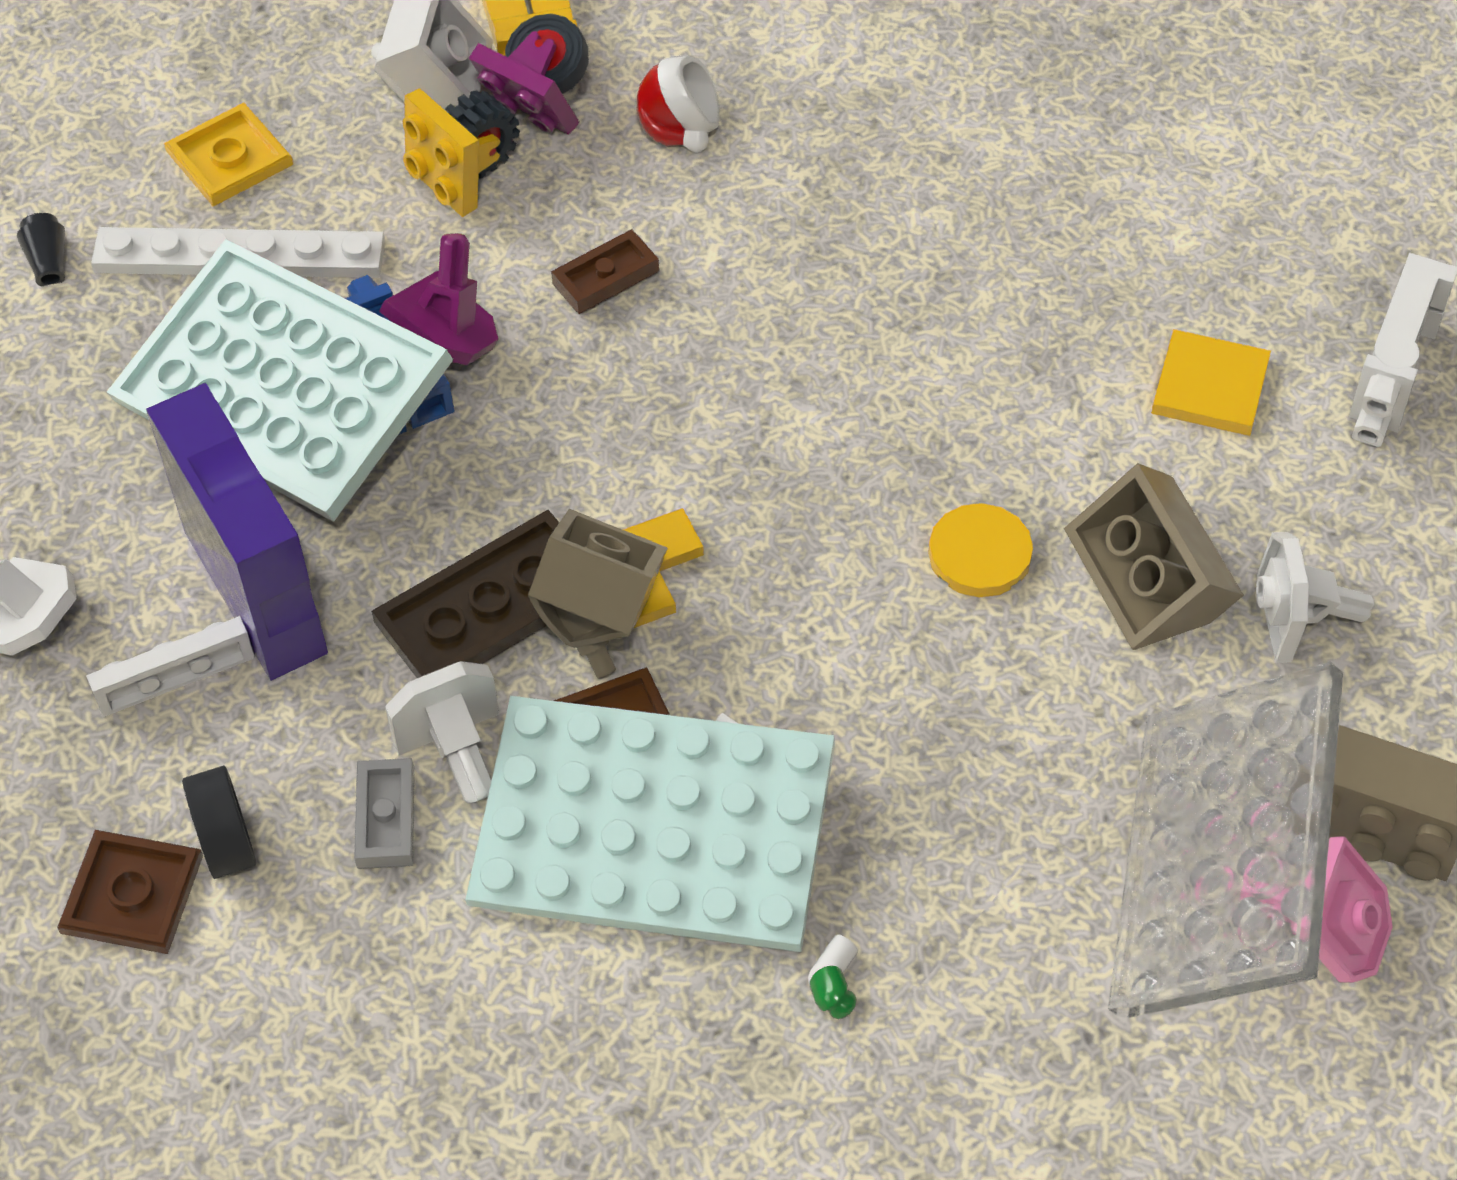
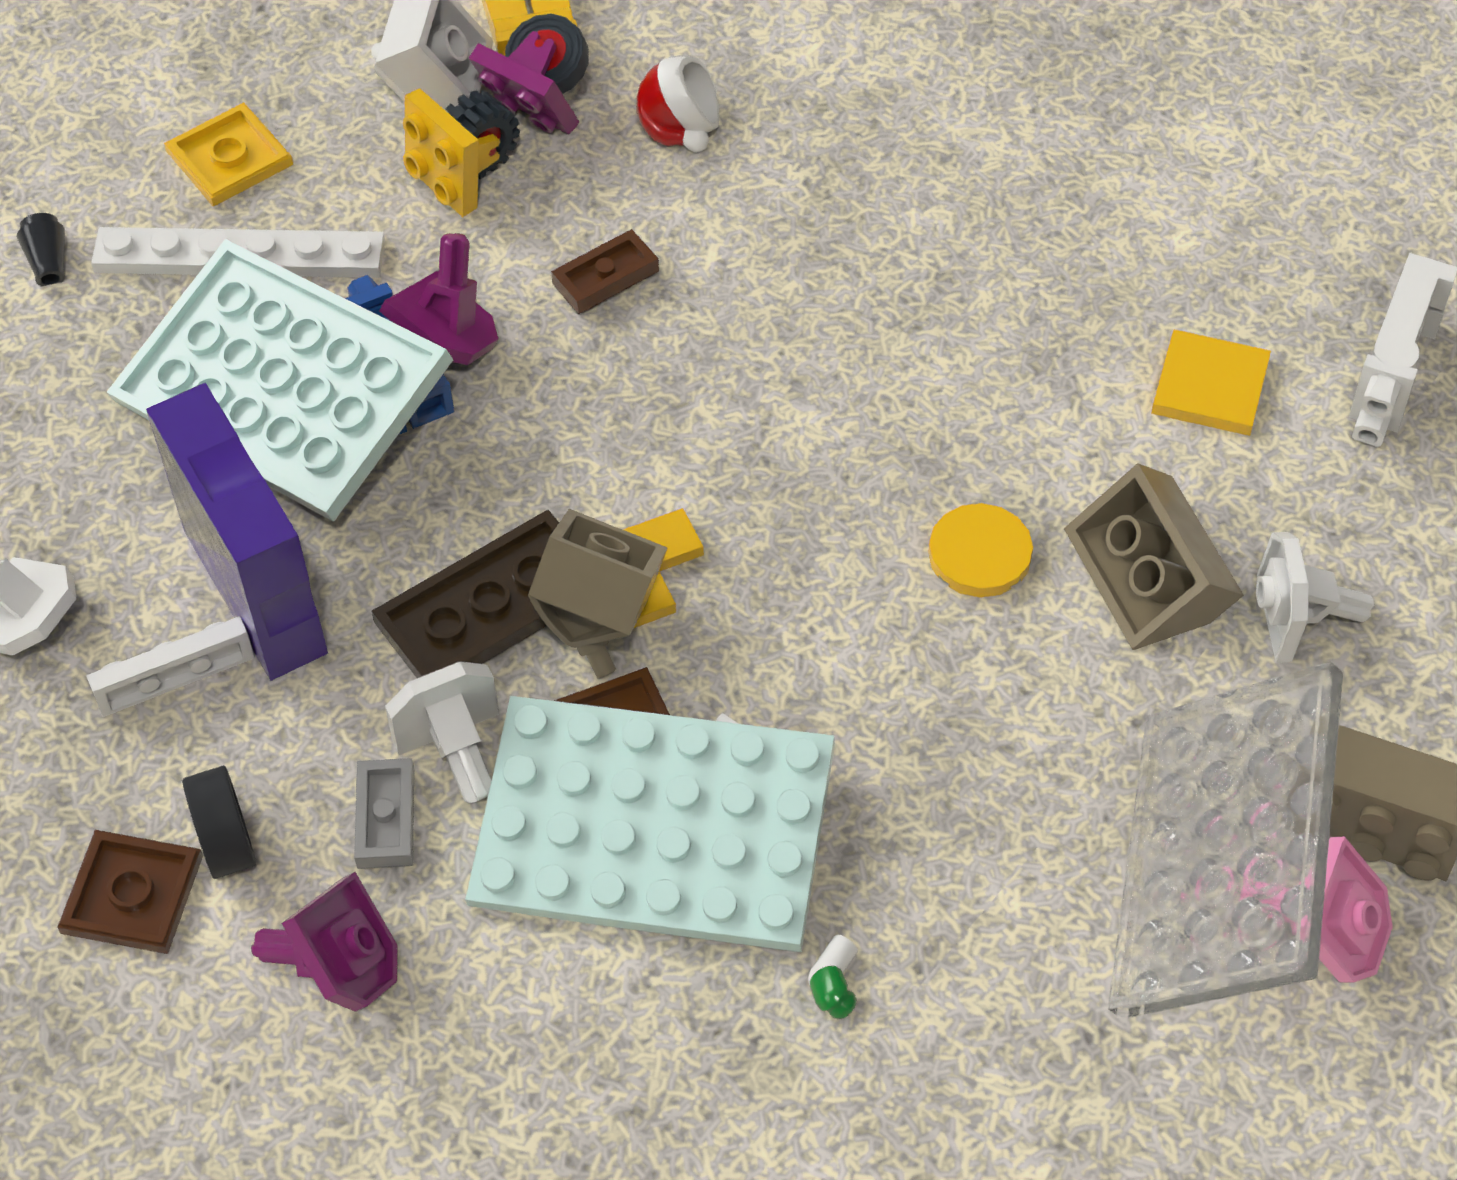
none -> magenta piece [251,872,398,1012]

